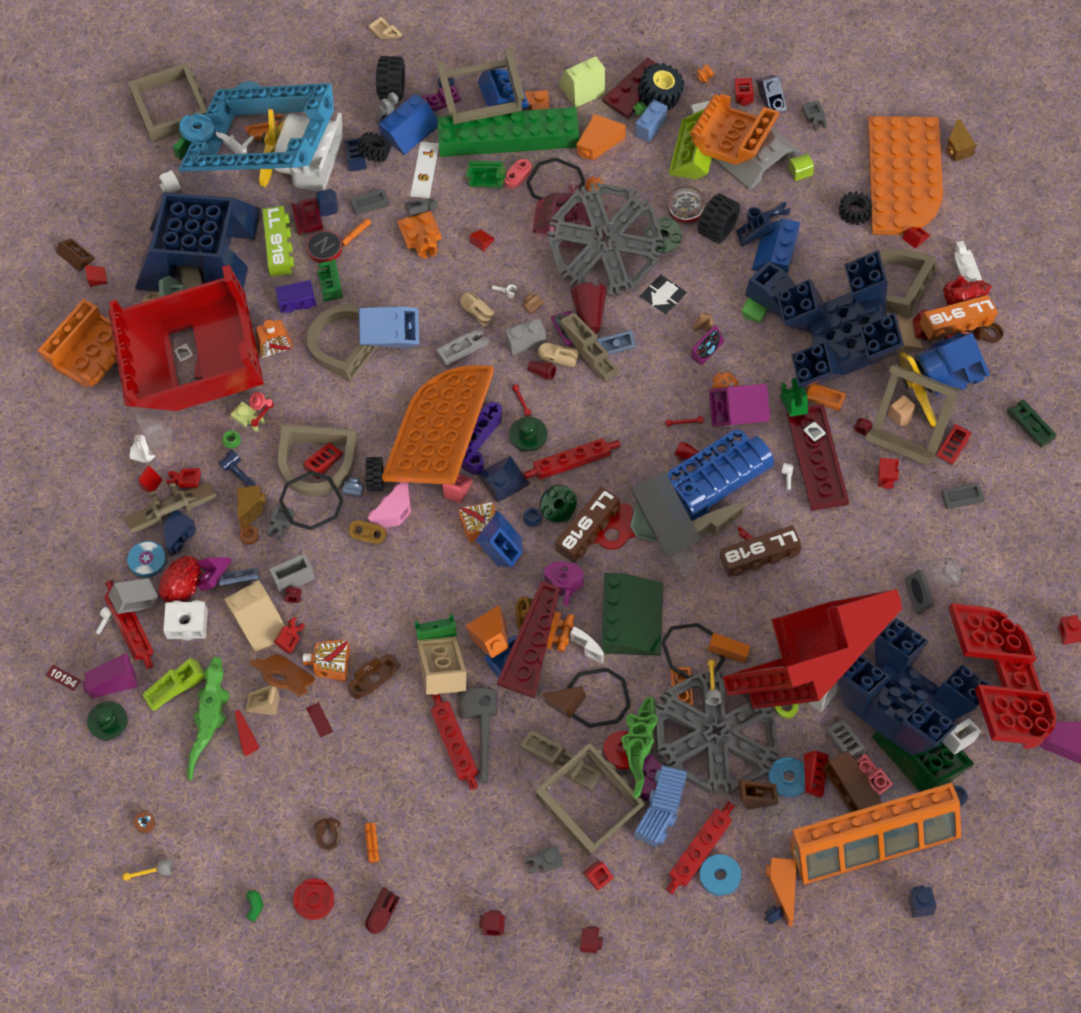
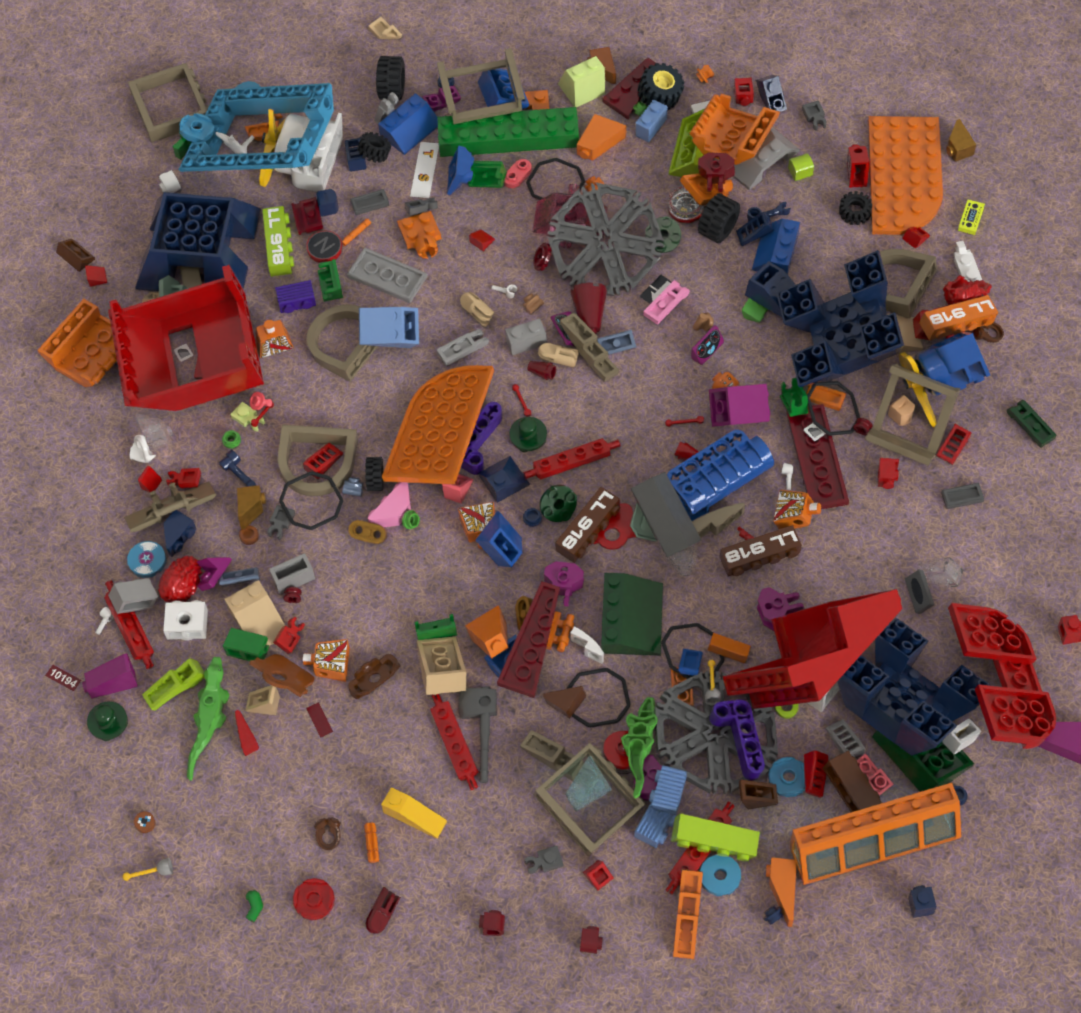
none -> green hinge [223,628,269,661]
none -> light grey tile [347,247,428,303]
none -> yellow slope [381,787,447,839]
none -> bright green plate [402,510,420,529]
none -> blue slope [447,146,474,195]
none -> dark red gear [533,243,552,271]
none -> clear light blue wing [565,756,612,812]
none -> dark orange slope [587,47,616,84]
none -> bright pink plate [643,280,690,325]
none -> lime brick [671,814,760,861]
none -> orange slope [673,869,703,959]
none -> blue tile [678,649,703,676]
none -> orange plate [680,173,733,205]
none -> dark red hinge [698,153,735,192]
none -> dark purple beam [709,700,765,781]
none -> magenta hinge [757,587,804,631]
none -> torso [773,490,821,529]
none -> black piece [807,381,860,436]
none -> red torso [847,144,870,188]
none -> neon yellow tile [958,199,985,235]

